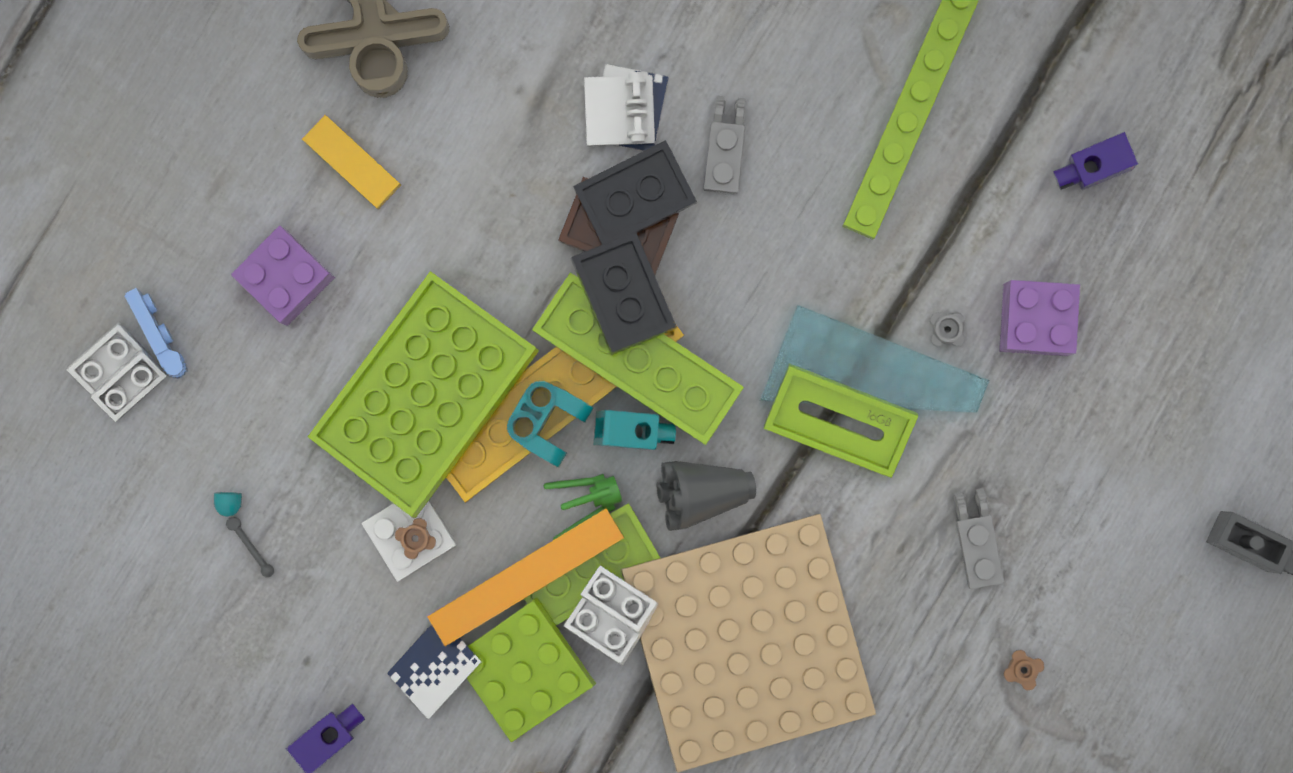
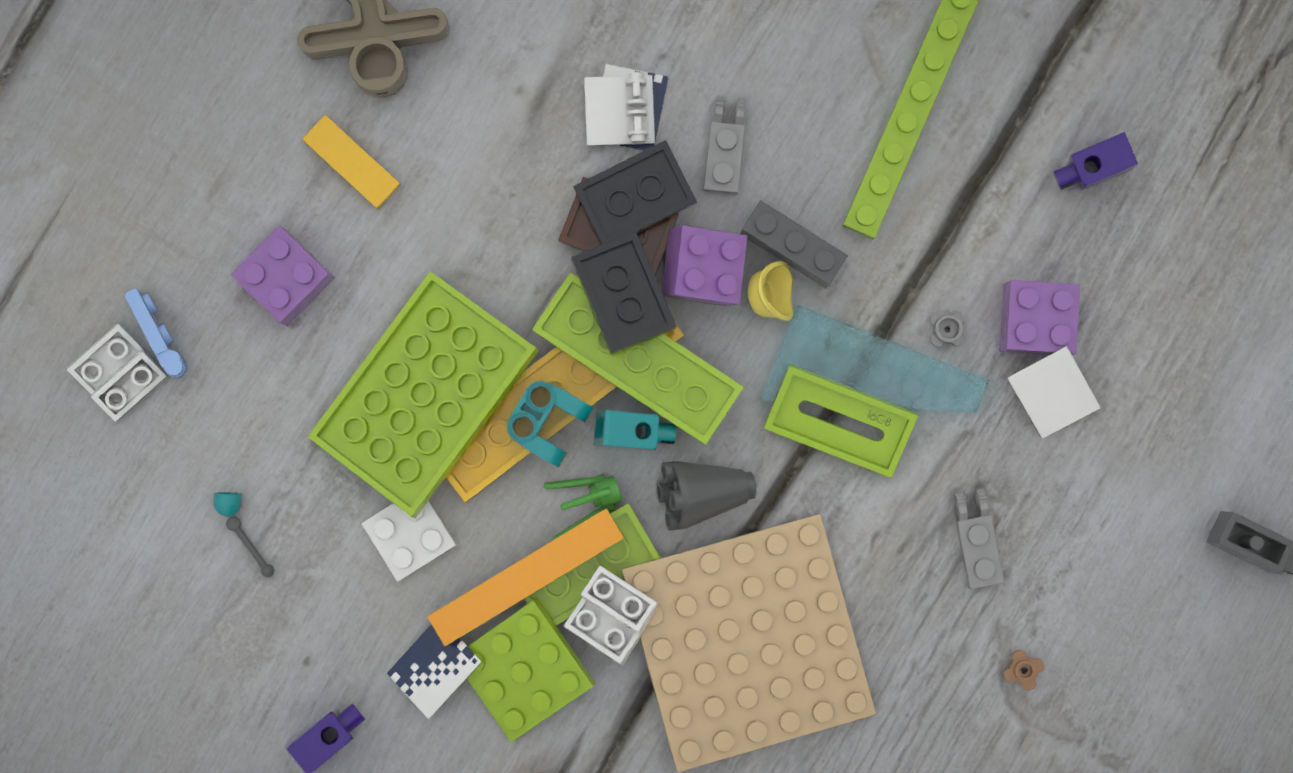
medium nougat plate [395,518,436,559] -> none
none -> medium lavender brick [662,225,747,306]
none -> dark grey brick [740,200,848,288]
none -> light yellow helmet [747,261,794,321]
none -> white sticker [1007,346,1101,439]

